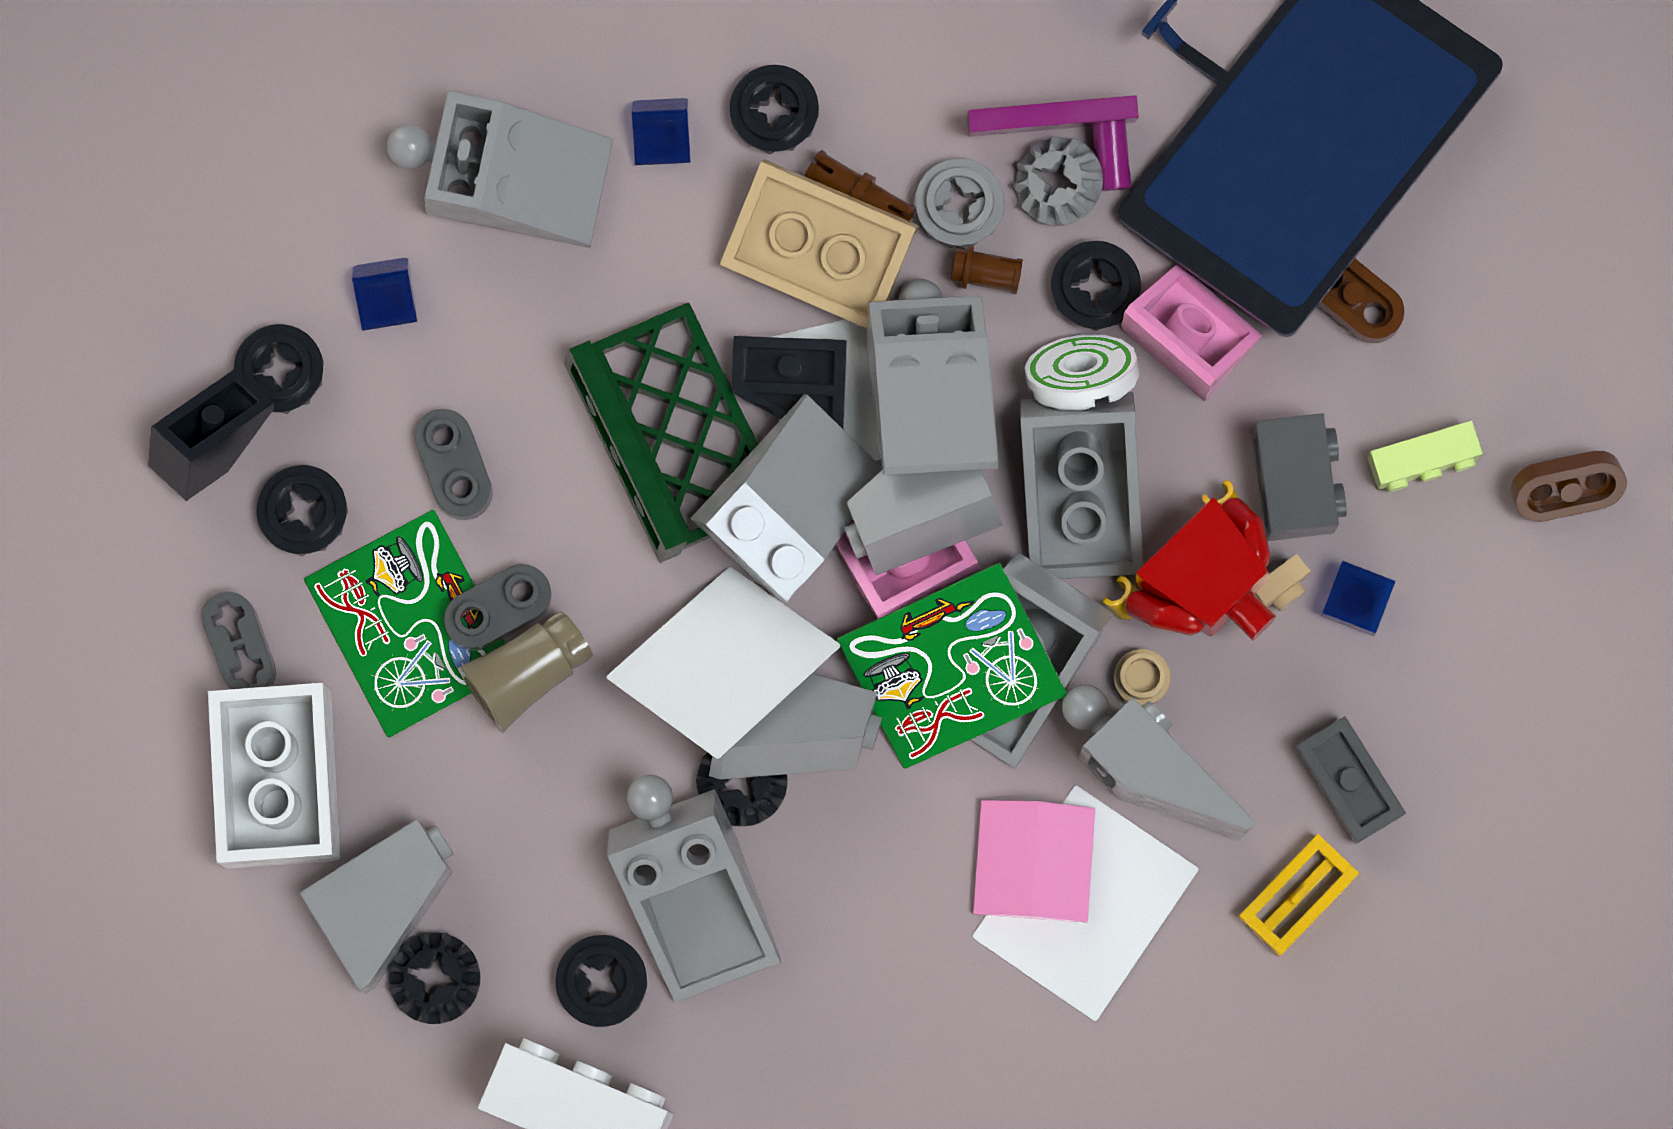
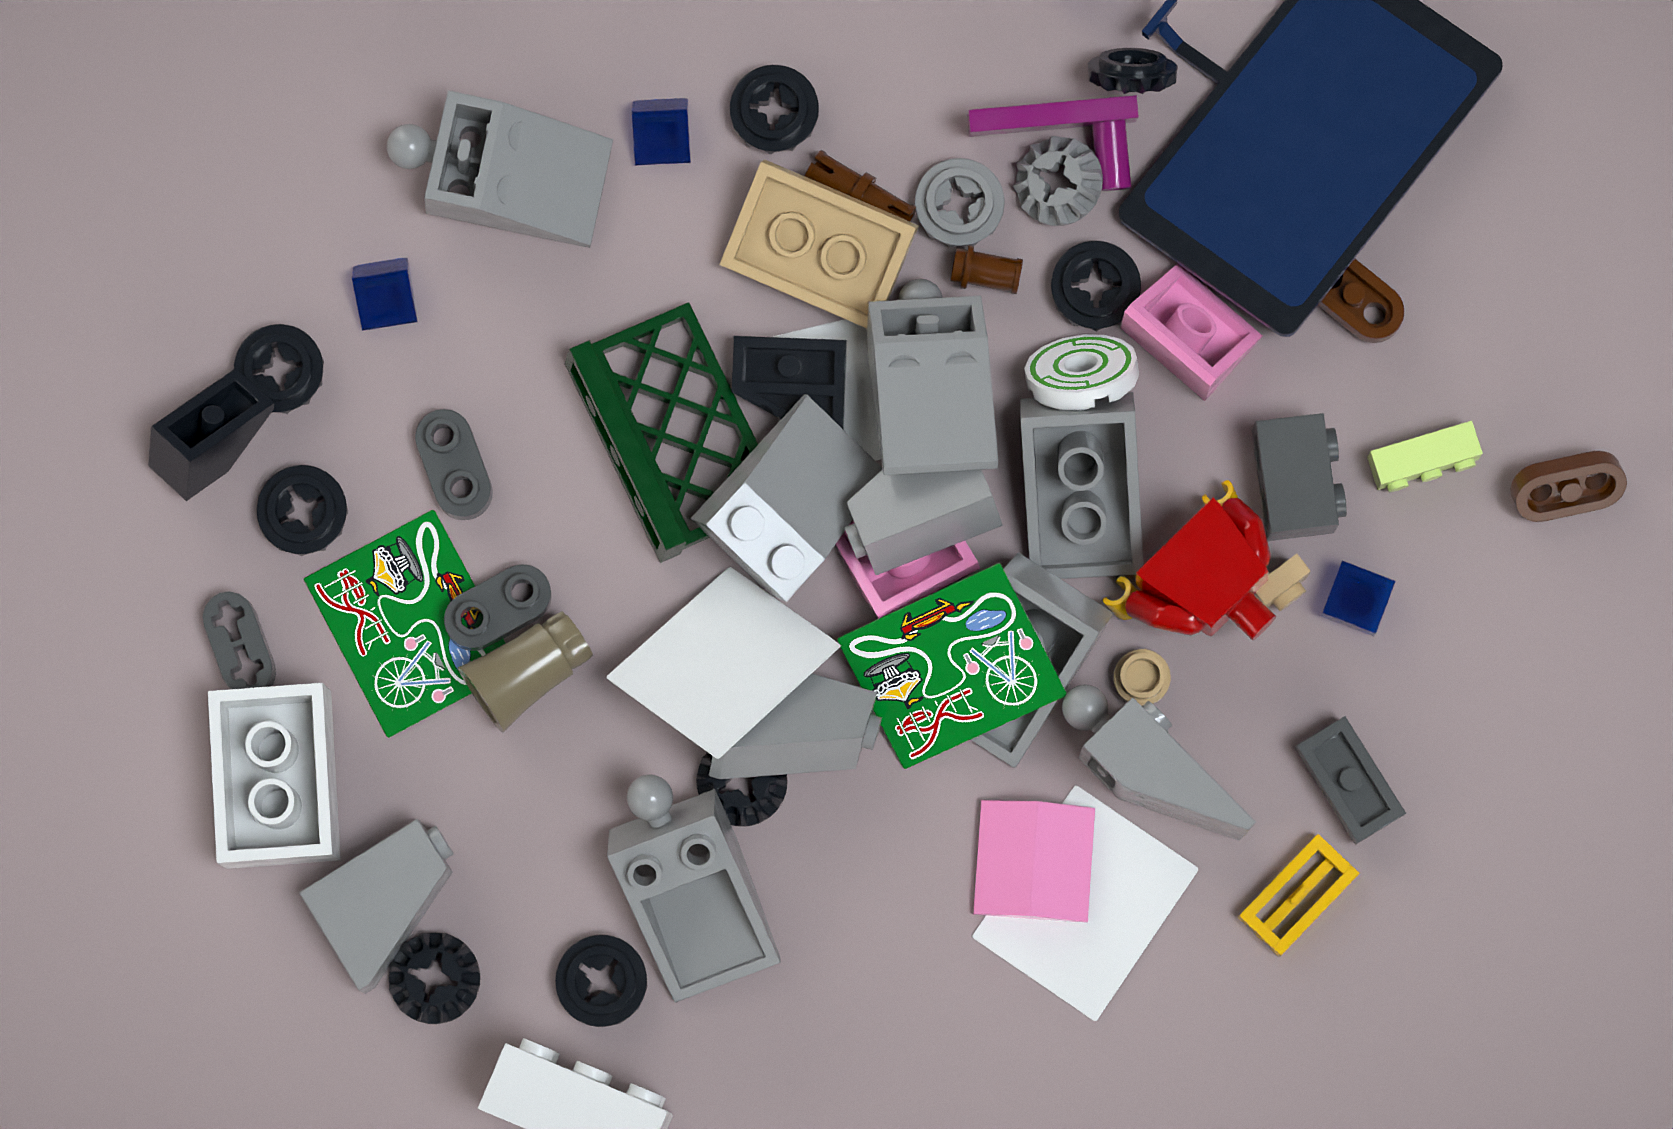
none -> black gear [1088,48,1178,94]

